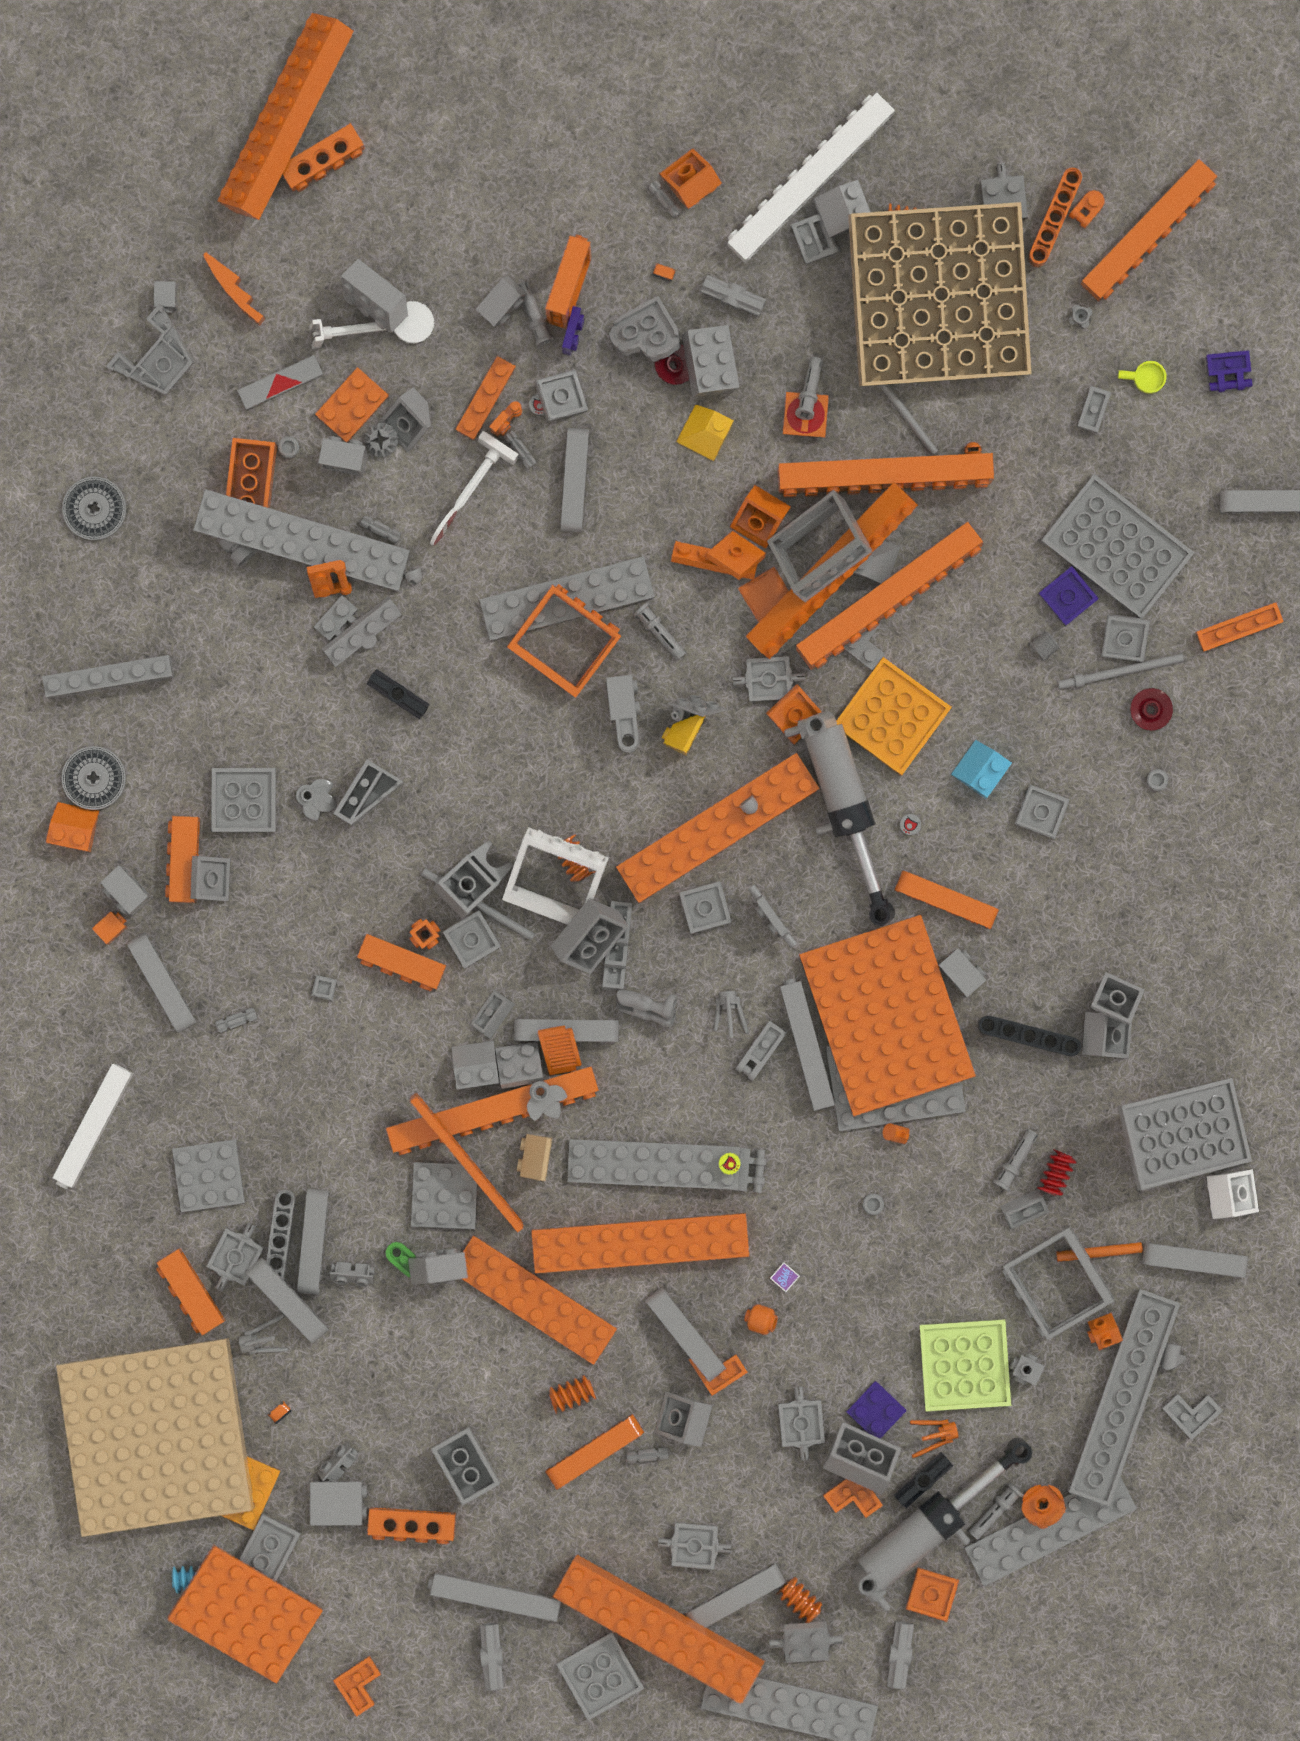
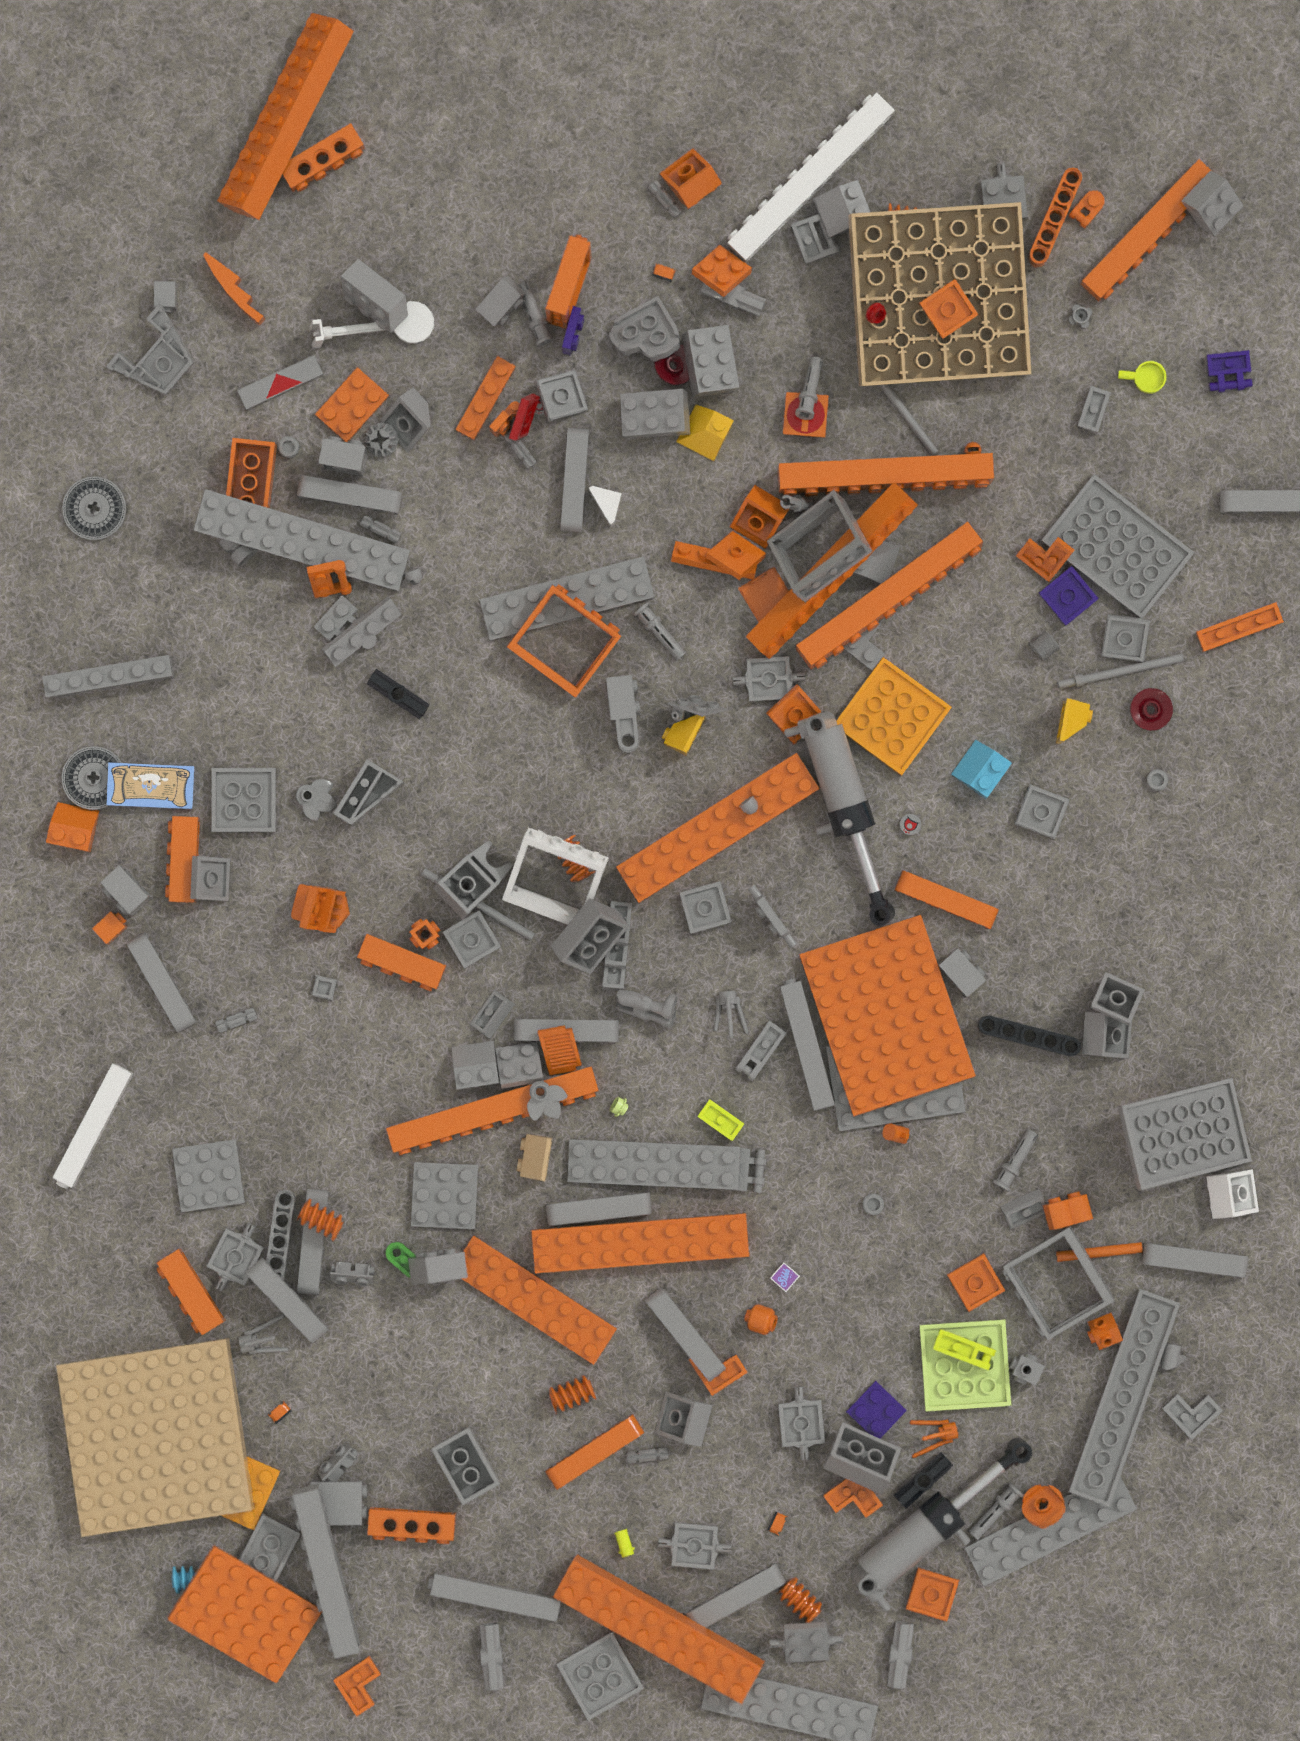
orange tile [410,1093,523,1233] -> none
white piece [430,431,518,546] -> none
neon yellow tile [719,1153,741,1174] -> none
red piece [1037,1149,1077,1196] -> none
none -> tile [107,763,194,809]
none -> light grey brick [290,1484,361,1658]
none -> orange piece [291,884,350,933]
none -> light grey beam [296,475,402,514]
none -> orange piece [296,1198,344,1241]
none -> red tile [509,394,540,441]
none -> light grey beam [546,1192,652,1226]
none -> white slope [589,486,622,527]
none -> yellowish green plate [610,1097,628,1117]
none -> neon yellow pin [614,1529,635,1558]
none -> light grey brick [620,389,690,439]
none -> orange plate [692,245,752,297]
none -> neon yellow plate [697,1099,744,1141]
none -> orange piece [767,1512,788,1536]
none -> light grey pin [780,495,814,512]
none -> red plate [866,303,886,324]
none -> orange plate [919,279,979,339]
none -> neon yellow plate [932,1329,996,1370]
none -> orange plate [947,1253,1006,1312]
none -> orange plate [1016,537,1074,582]
none -> orange brick [1043,1191,1093,1230]
none -> yellow slope [1056,698,1093,744]
none -> light grey brick [1182,170,1243,236]

